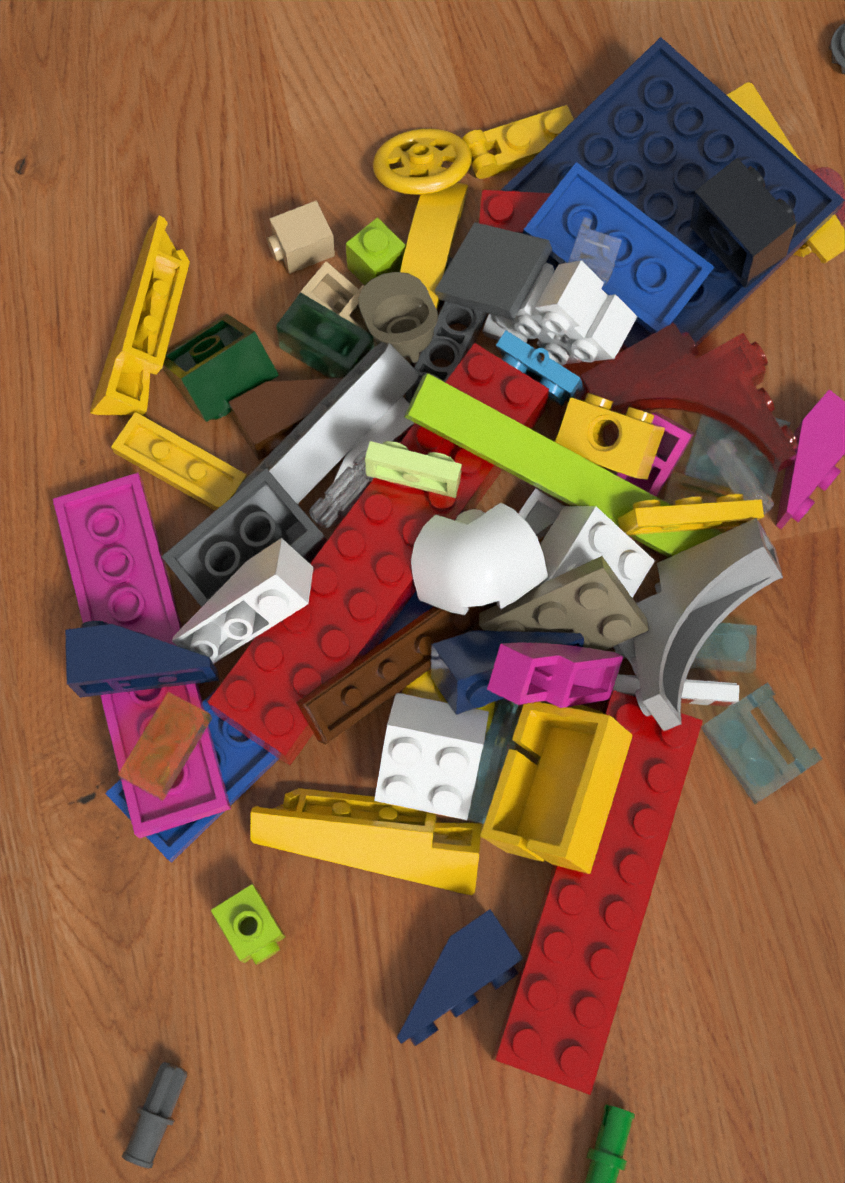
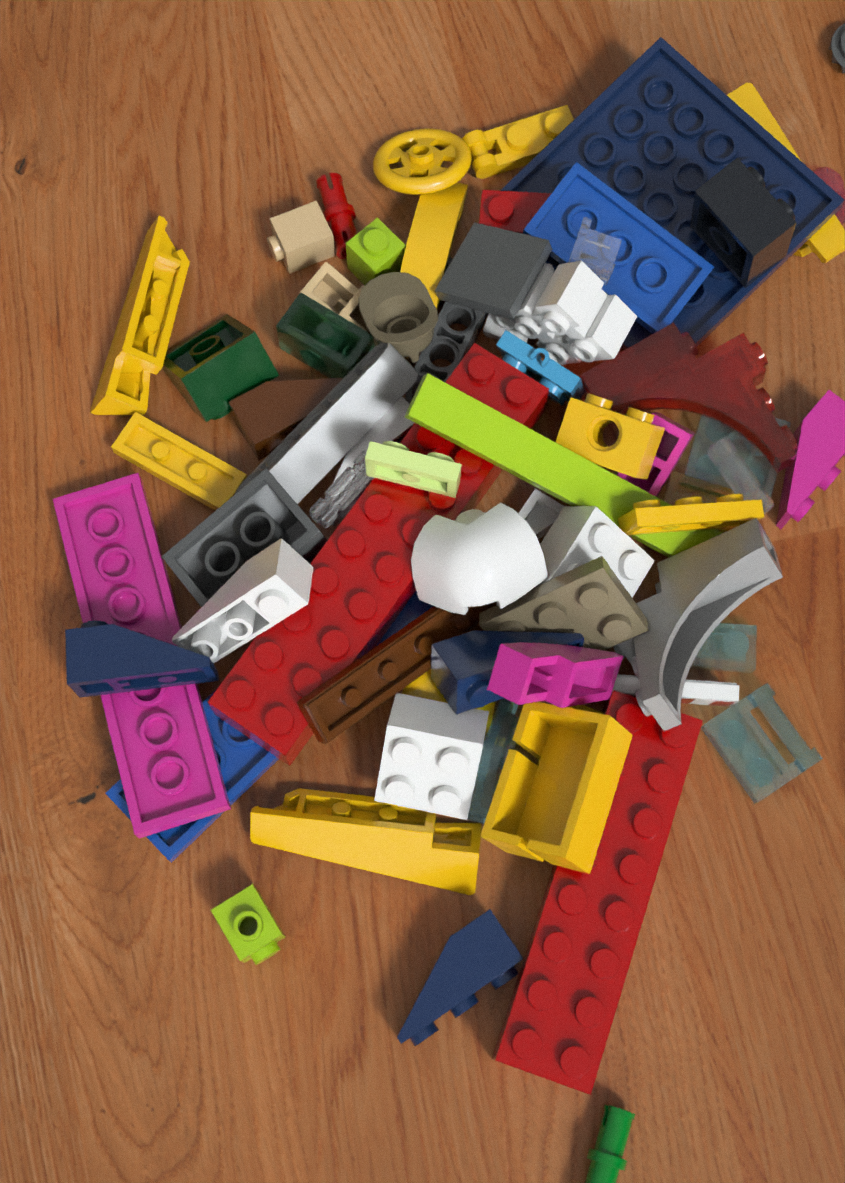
plate [118,692,212,801] -> none
dark grey axle [122,1062,187,1169] -> none
none -> red pin [316,172,357,259]

